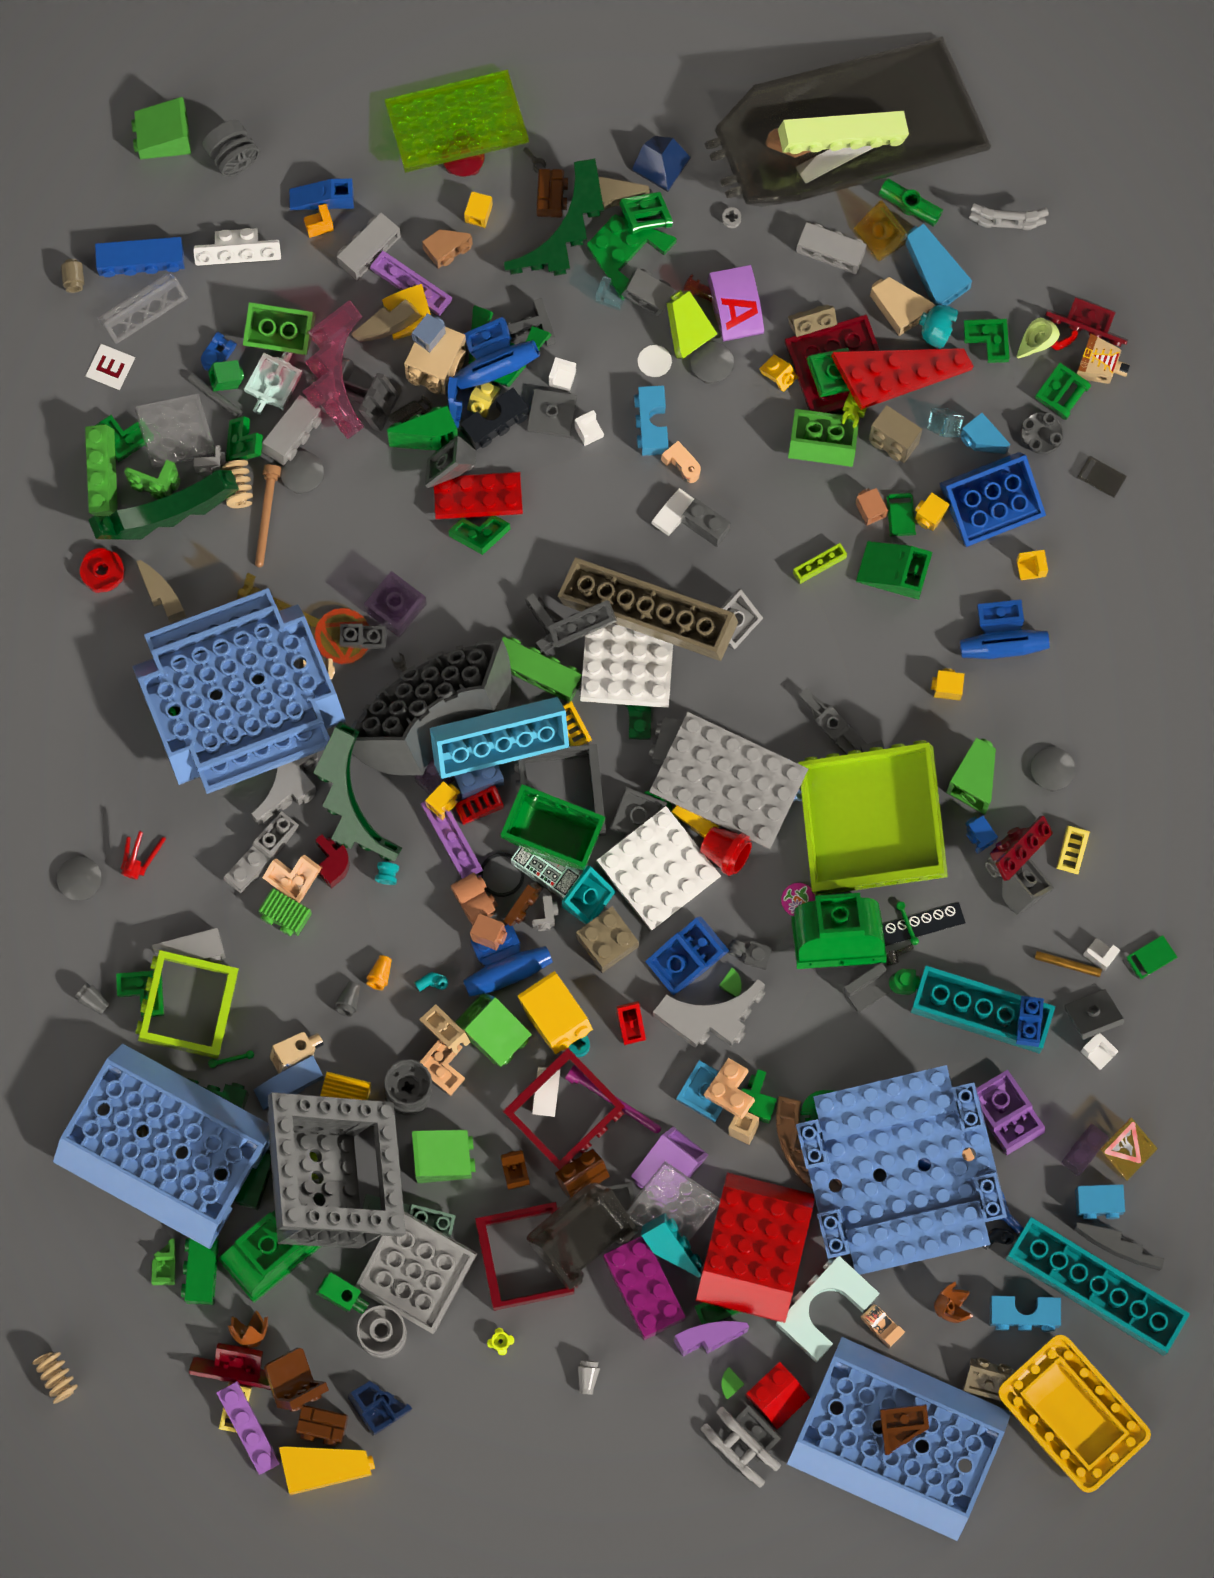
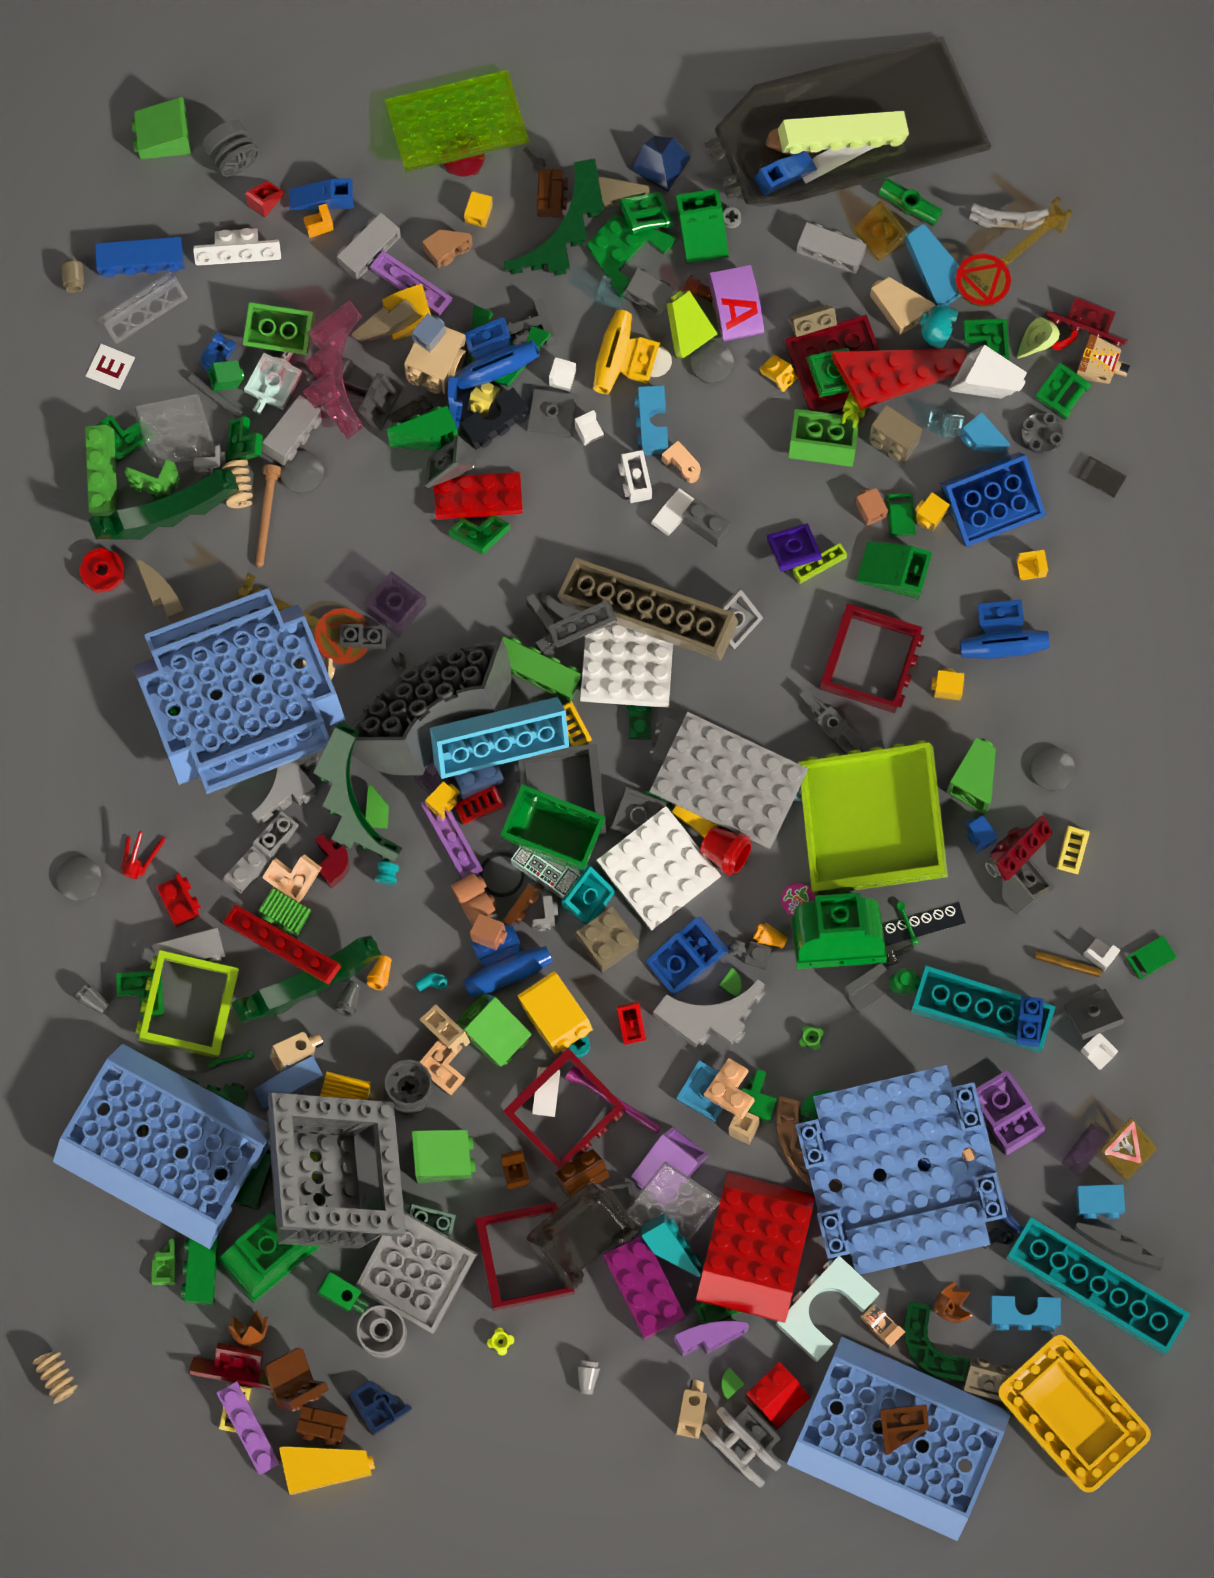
none -> red bracket [156,873,201,928]
none -> red plate [222,905,341,985]
none -> dark green arch [231,935,382,1023]
none -> red slope [245,180,284,218]
none -> bright green slope [366,784,389,829]
none -> yellow plate [593,310,660,394]
none -> white brick [618,450,652,503]
none -> green slope [676,188,729,264]
none -> tan torso [676,1380,707,1439]
none -> light orange cone [753,922,788,949]
none -> blue slope [754,151,818,197]
none -> dark purple plate [766,523,822,572]
none -> bright green plate [799,1025,824,1050]
none -> dark red window [819,603,925,713]
none -> dark green plate [904,1301,969,1382]
none -> white slope [949,345,1027,399]
none -> clear yellow piece [955,197,1073,307]

